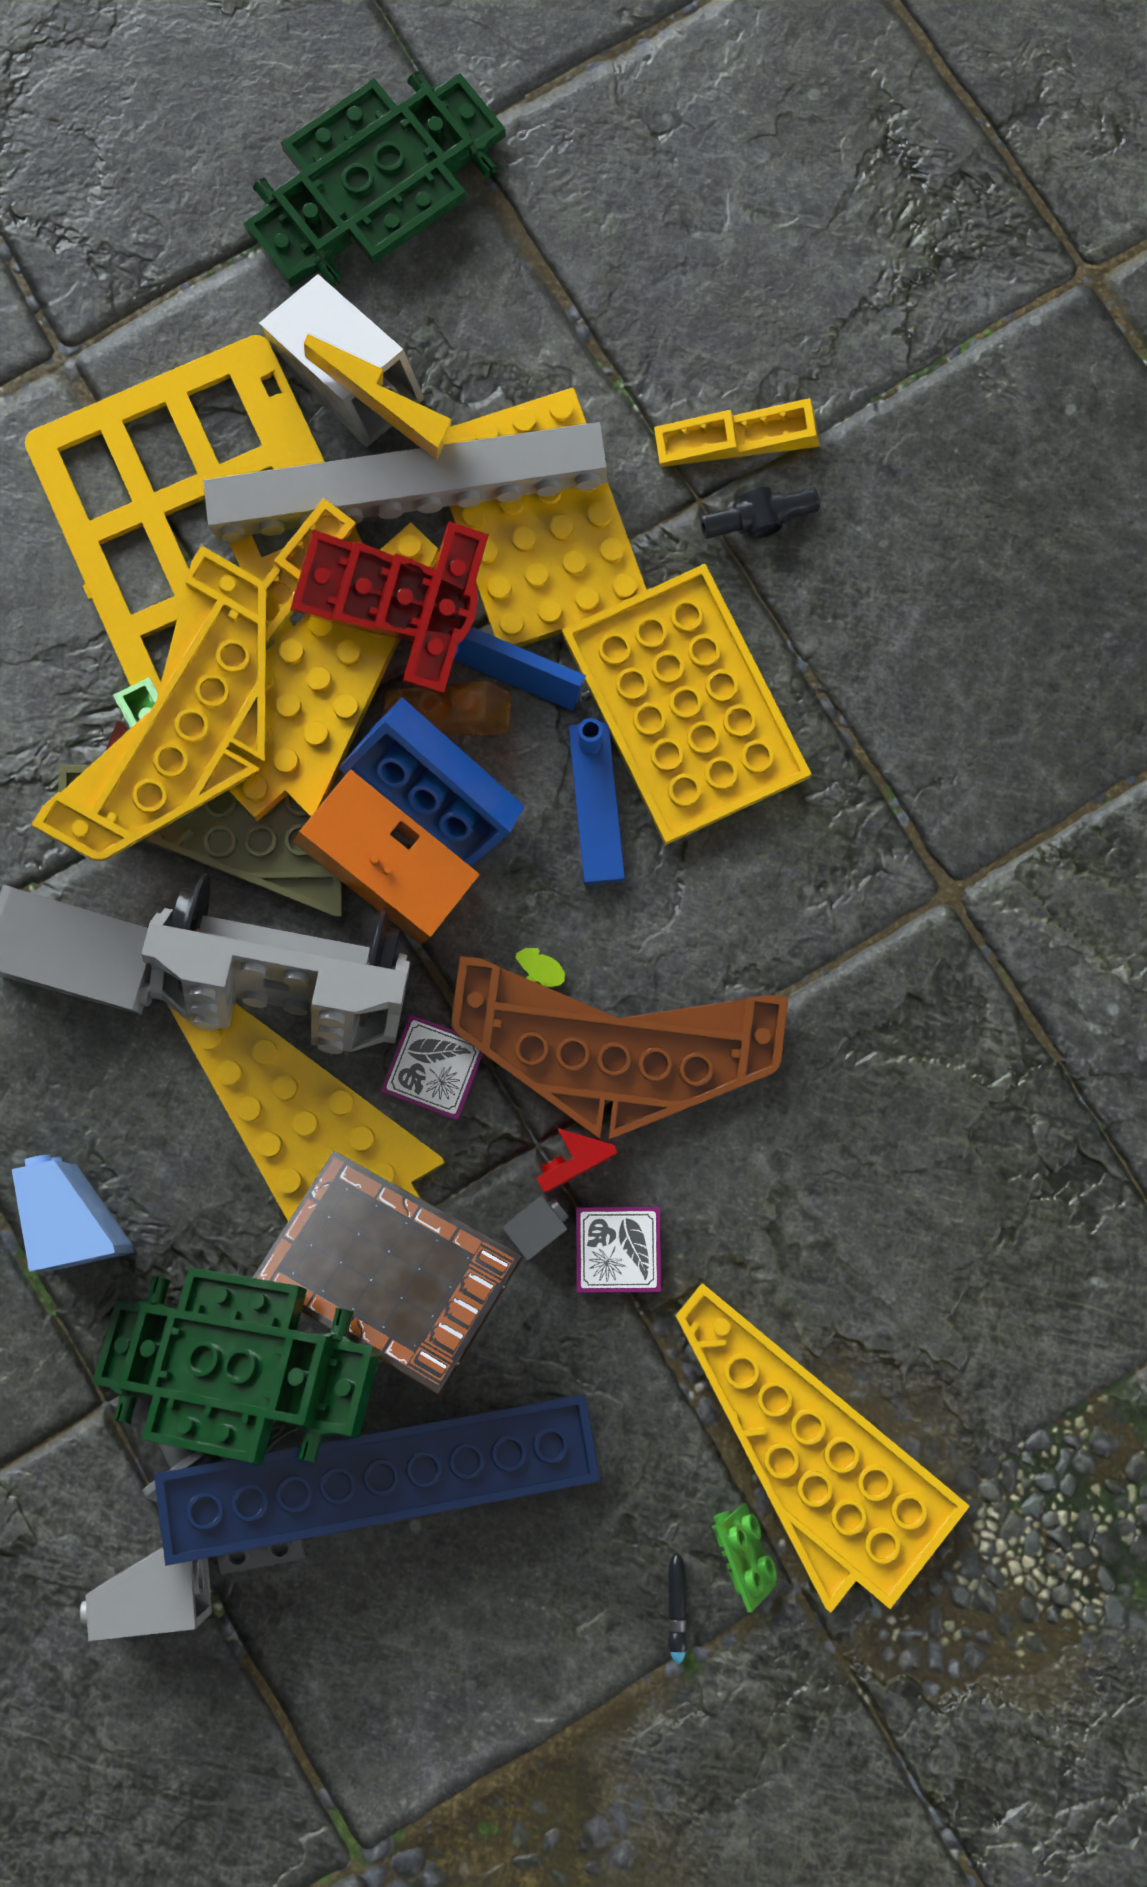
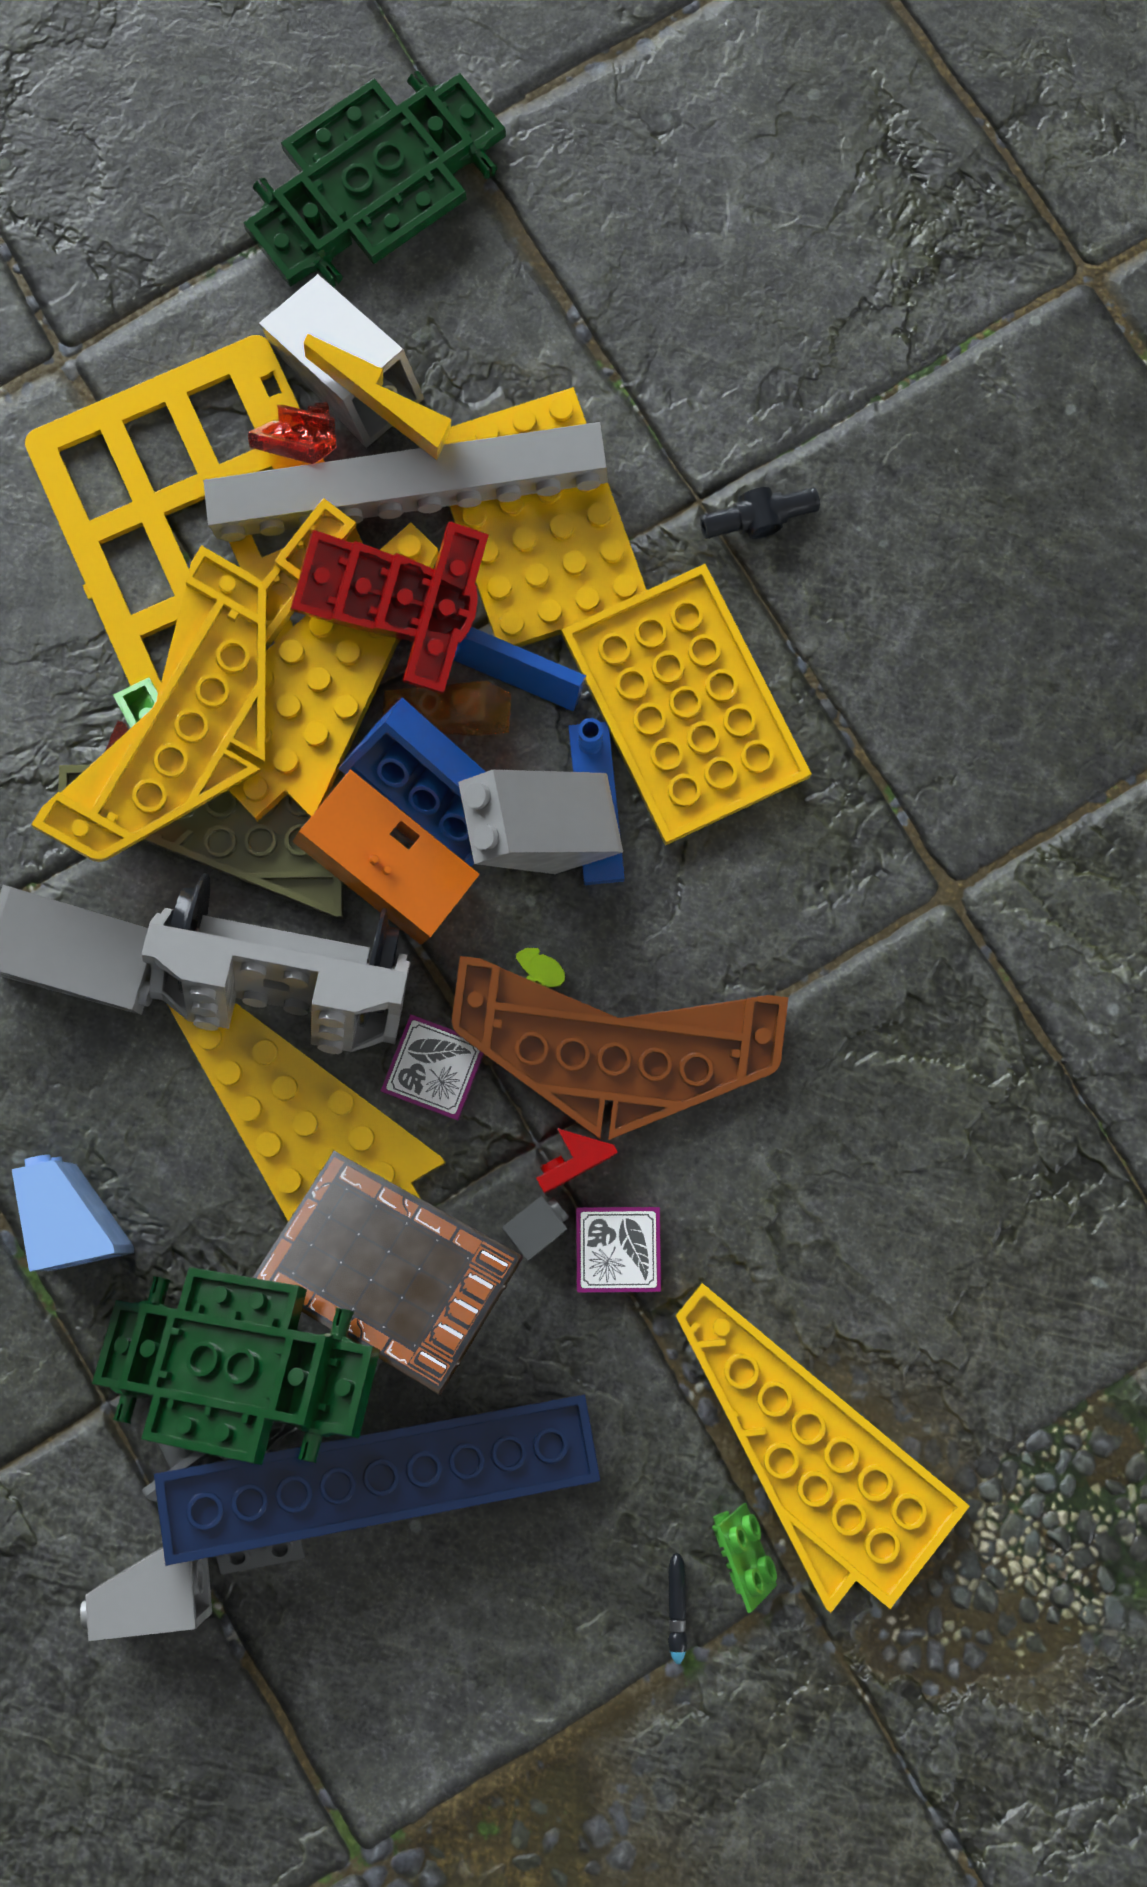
yellow slope [654,398,820,467] -> none
none -> clear red slope [248,402,337,464]
none -> light grey slope [458,769,623,874]

